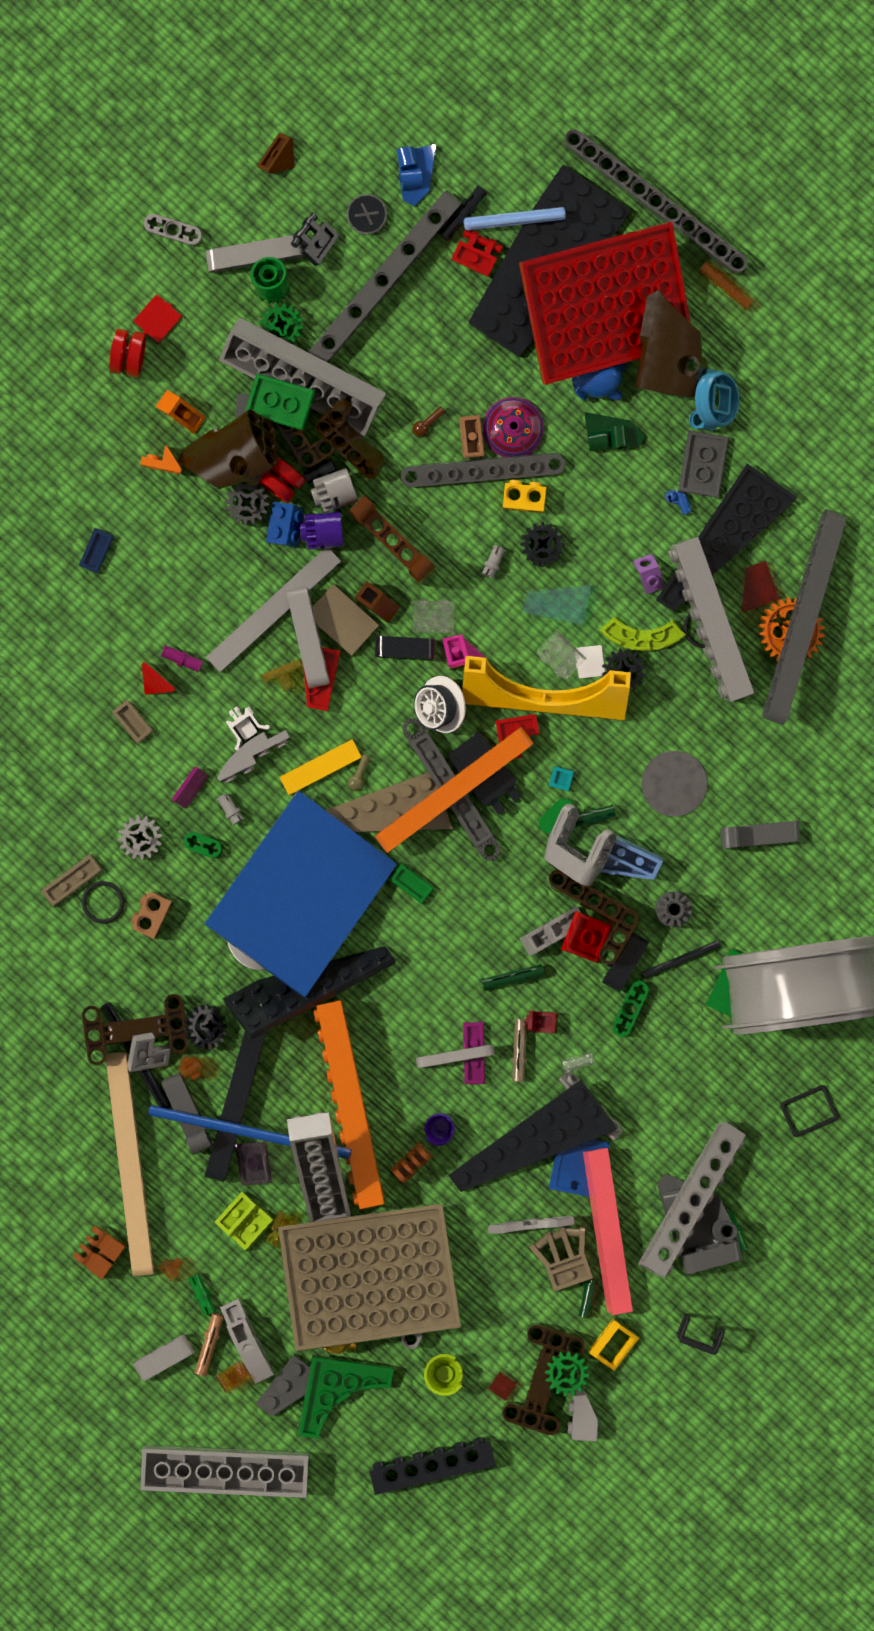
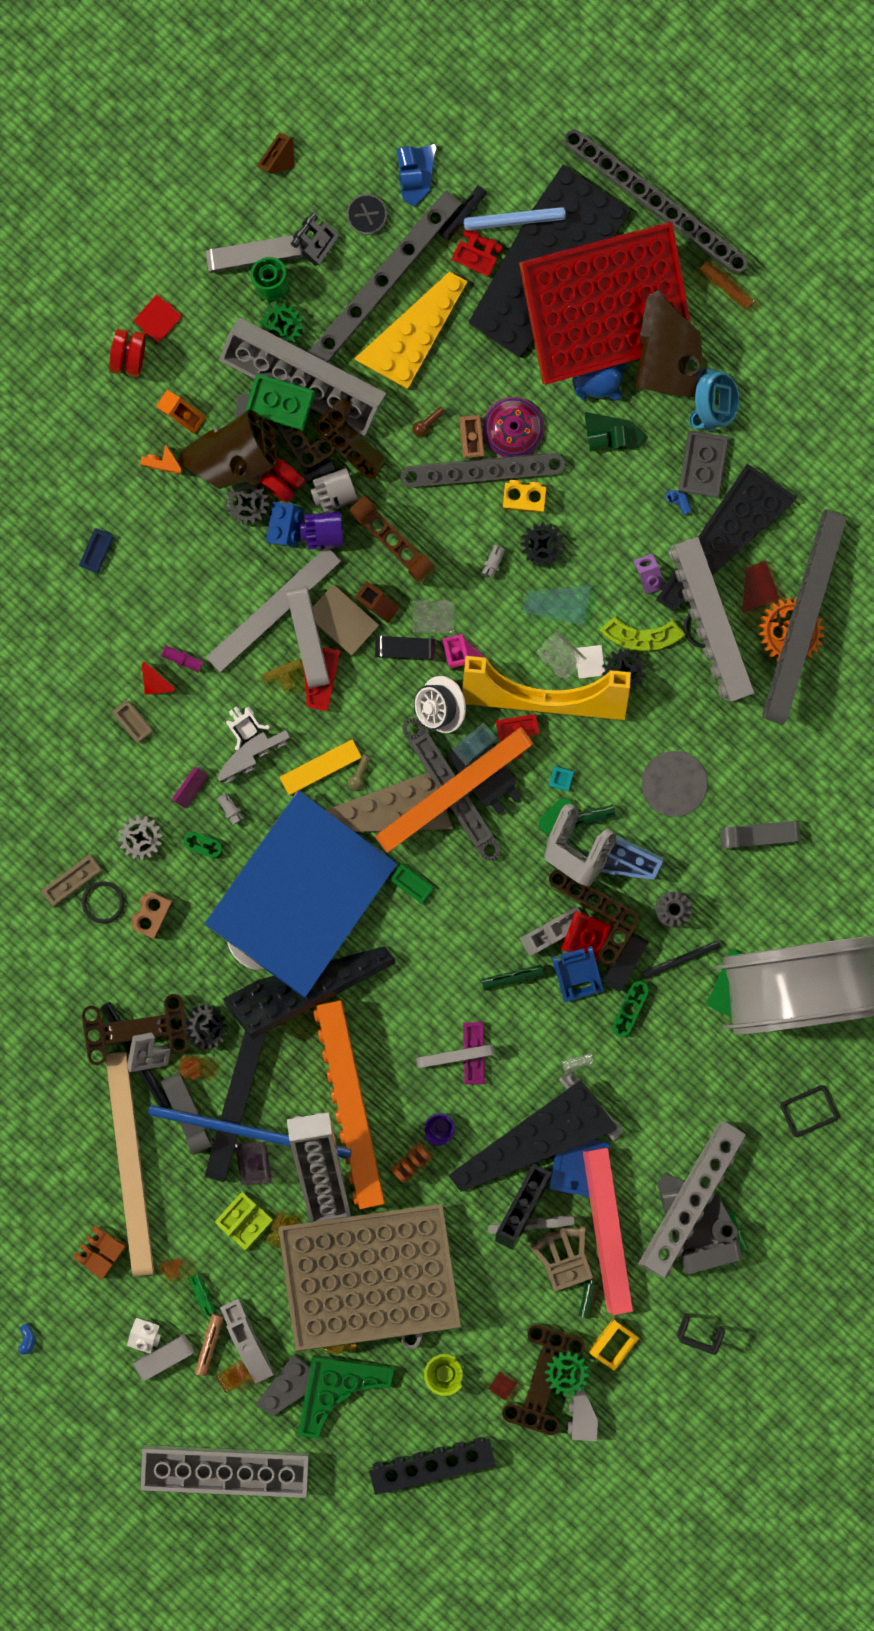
light grey beam [144,214,202,246] -> none
dark tan pin [511,1019,528,1082] -> none
dark red bracket [525,1010,558,1034] -> none
none -> blue arm [18,1323,36,1355]
none -> white brick [127,1318,161,1353]
none -> yellow wing [354,271,468,390]
none -> clear light blue brick [452,722,497,766]
none -> black brick [495,1164,551,1250]
none -> blue container [552,946,604,1002]

